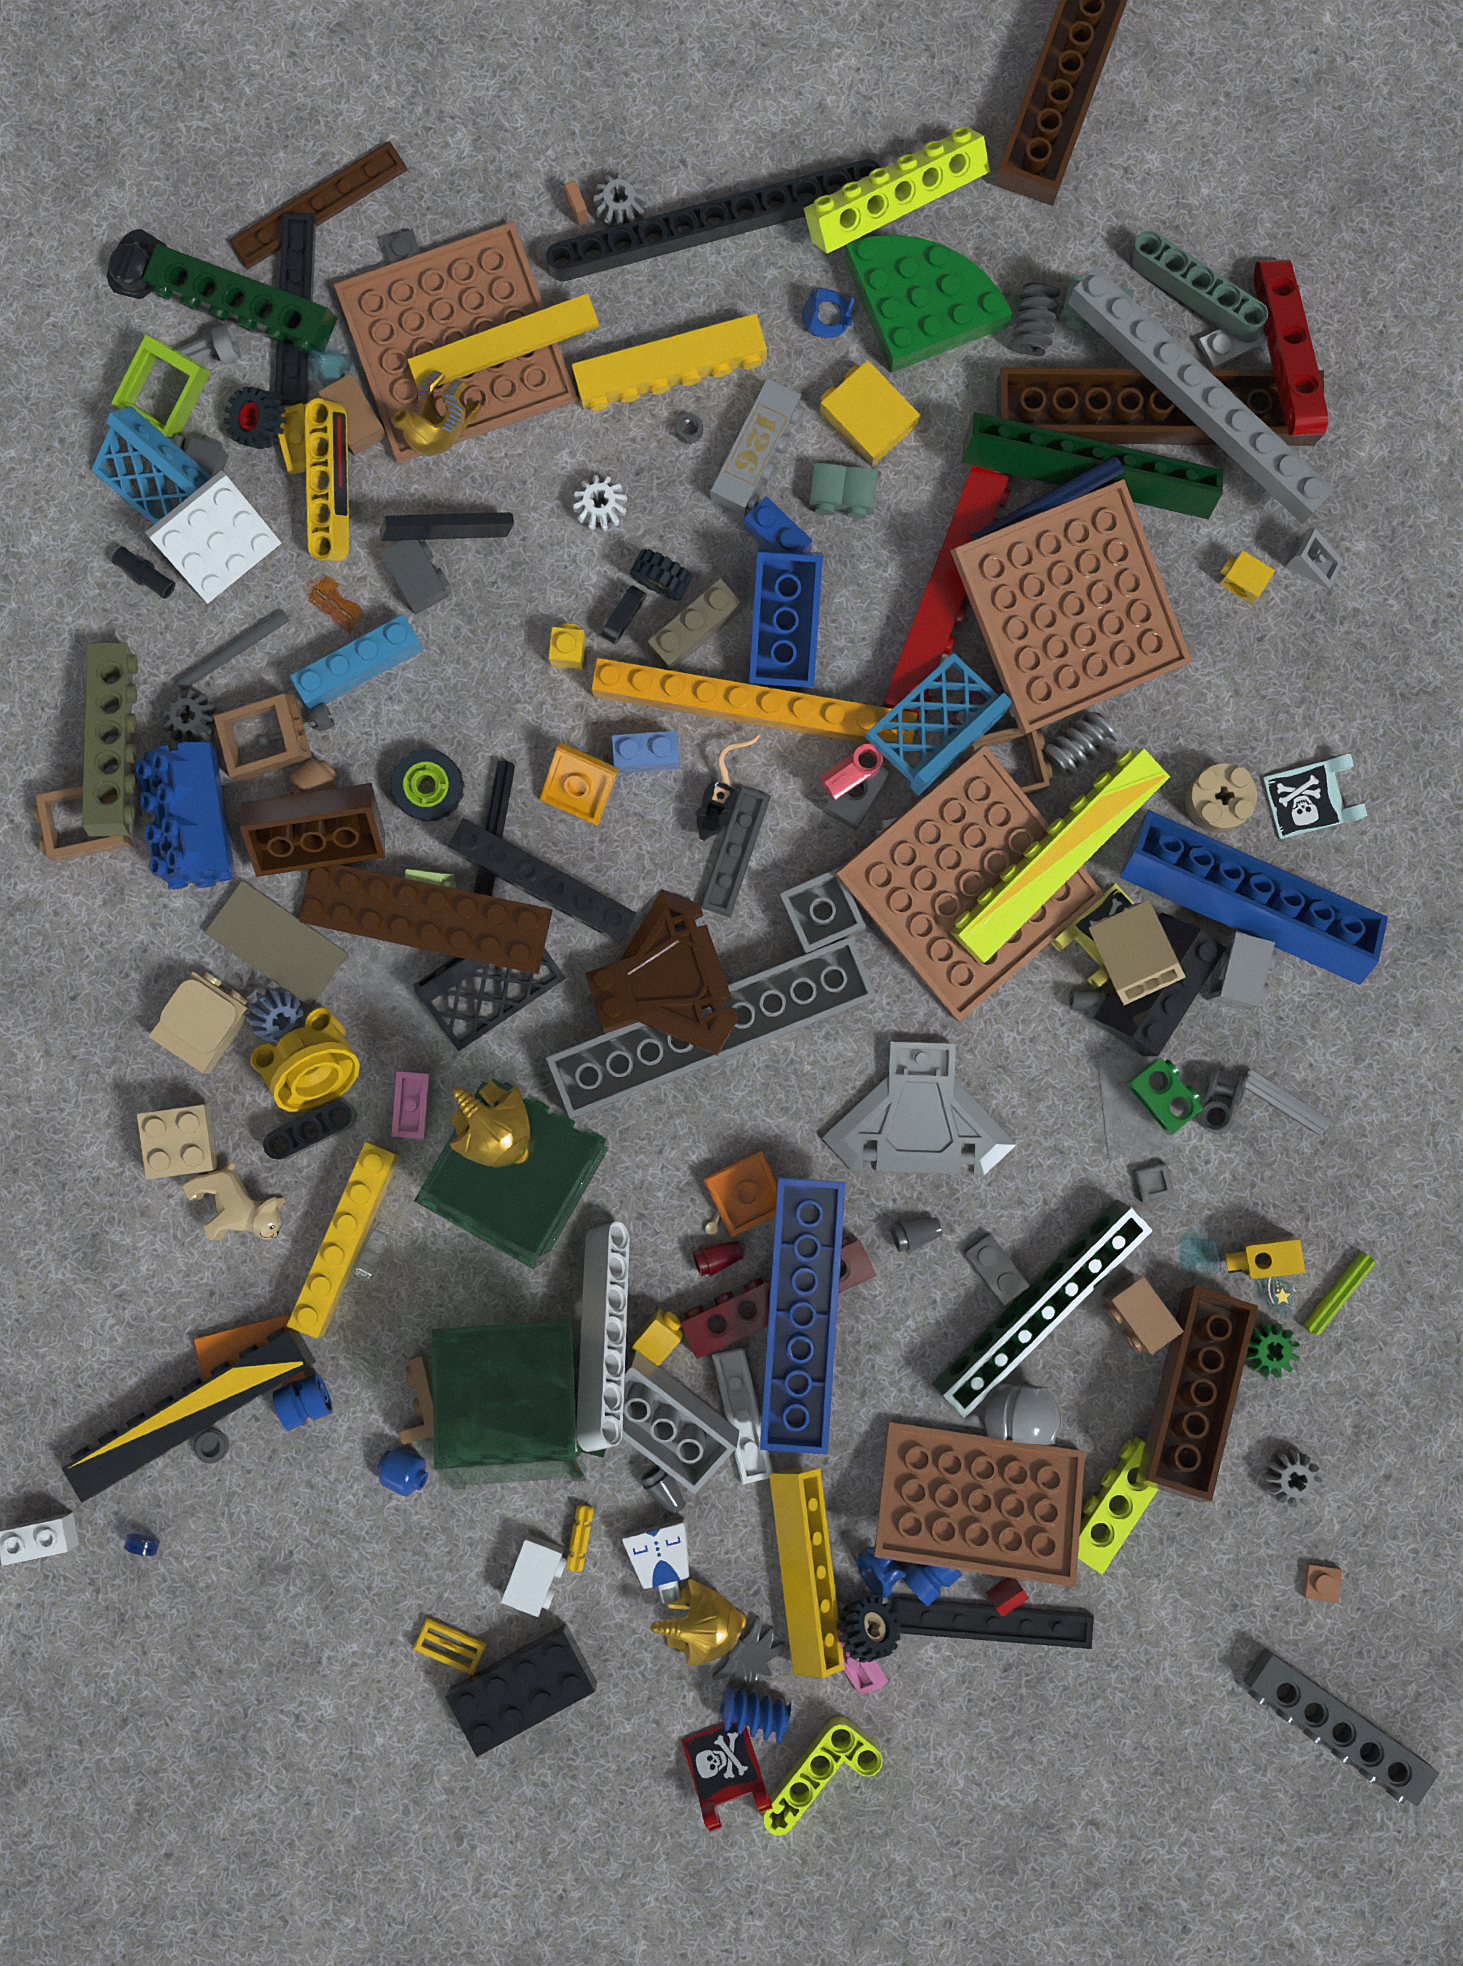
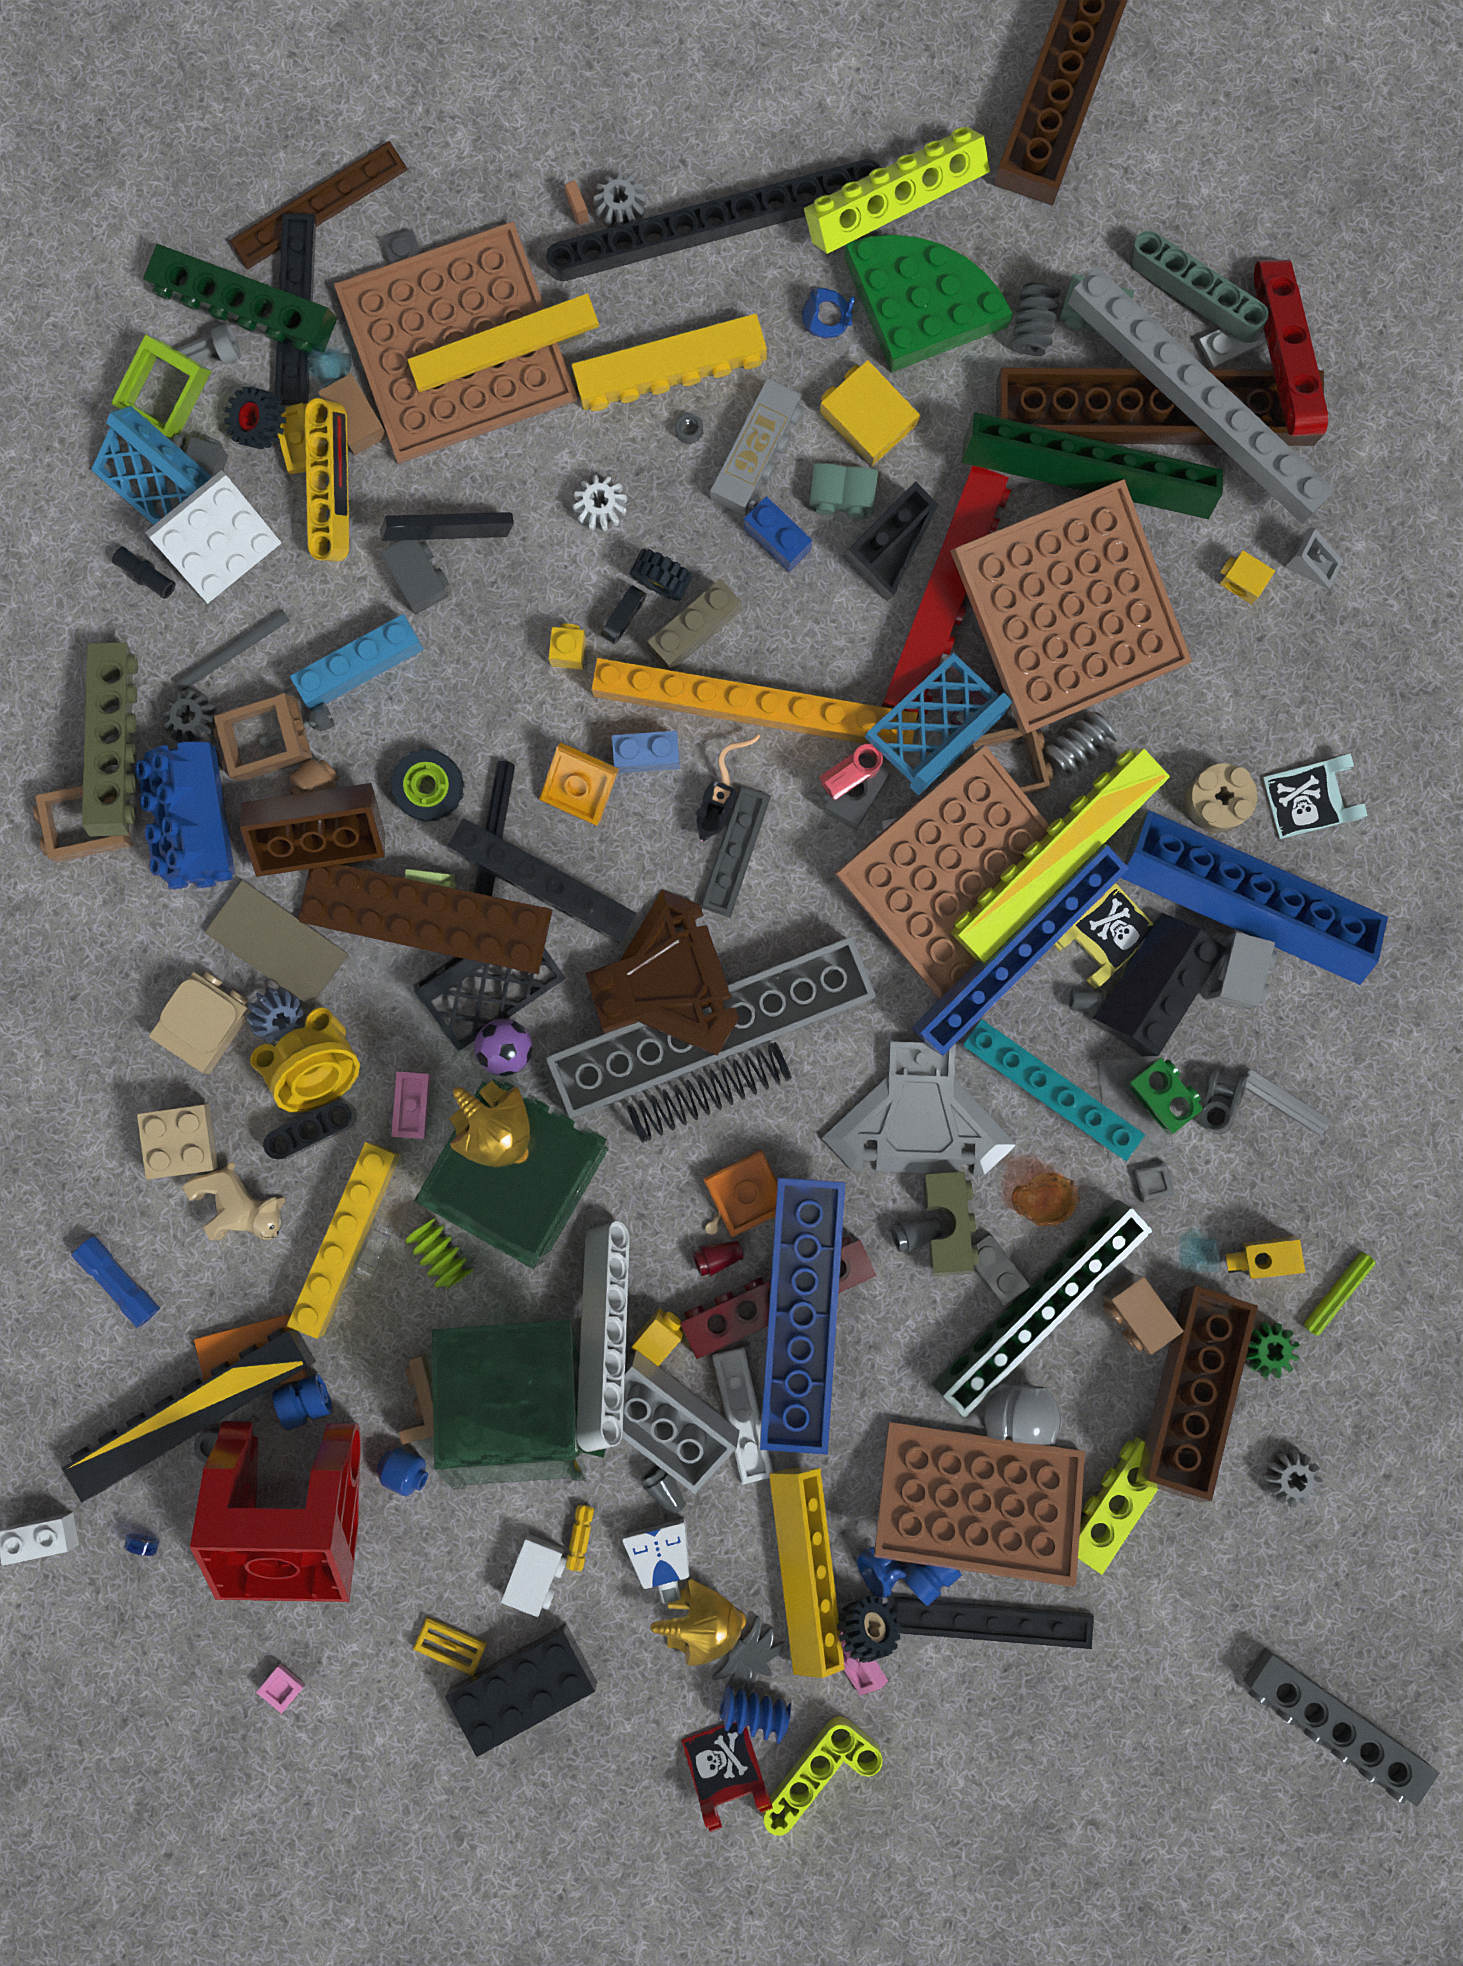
black piece [107,229,167,299] -> none
clear orange piece [308,576,363,634] -> none
pearl gold piece [391,370,482,456] -> none
blue brick [749,548,823,688] -> none
light grey brick [779,867,866,955] -> none
dark blue axle [969,457,1123,541] -> none
red tile [986,1577,1029,1617] -> none
tan brick [1089,900,1185,1005] -> none
clear light blue tile [1263,1277,1298,1318] -> none
nougat plate [1303,1563,1342,1603] -> none
none -> blue axle [71,1236,161,1328]
none -> red brick [190,1421,361,1602]
none -> bright pink plate [256,1663,306,1714]
none -> lime piece [405,1217,474,1290]
none -> medium lavender piece [474,1018,533,1077]
none -> black piece [626,1042,792,1143]
none -> black wedge [842,481,938,601]
none -> blue brick [912,844,1129,1056]
none -> olive arch [923,1172,979,1277]
none -> teal brick [963,1019,1146,1162]
none -> clear orange hair [1011,1171,1081,1227]

